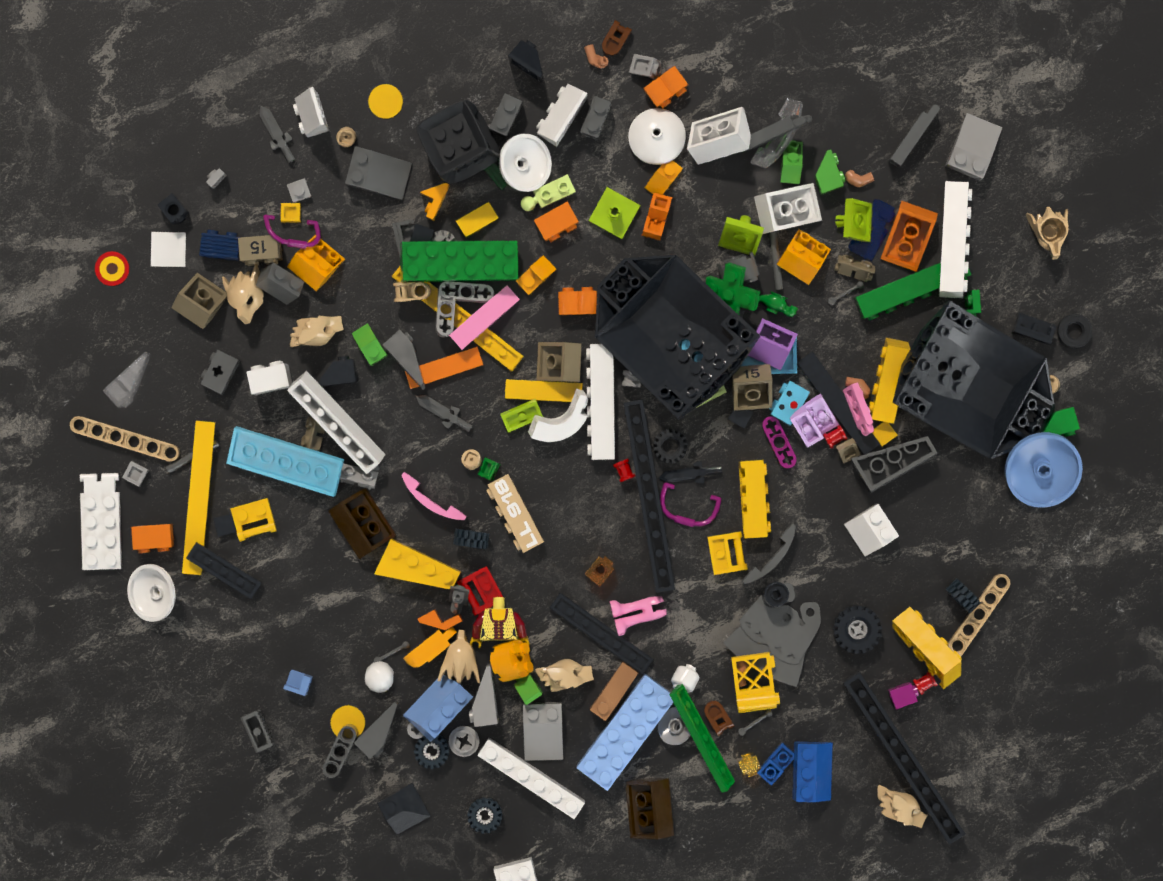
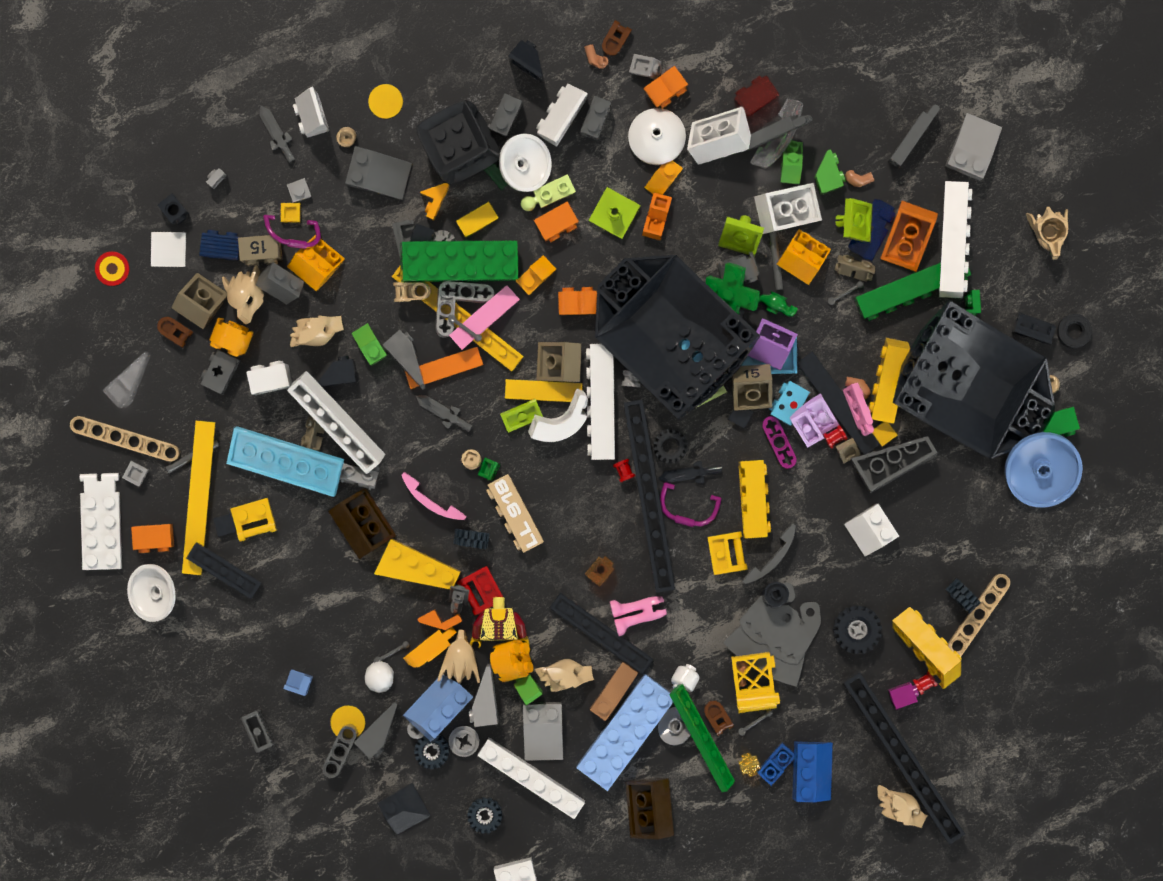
none -> reddish brown plate [157,317,193,348]
none -> light orange brick [209,318,254,357]
none -> dark grey hinge [448,314,482,342]
none -> clear red brick [734,76,779,118]

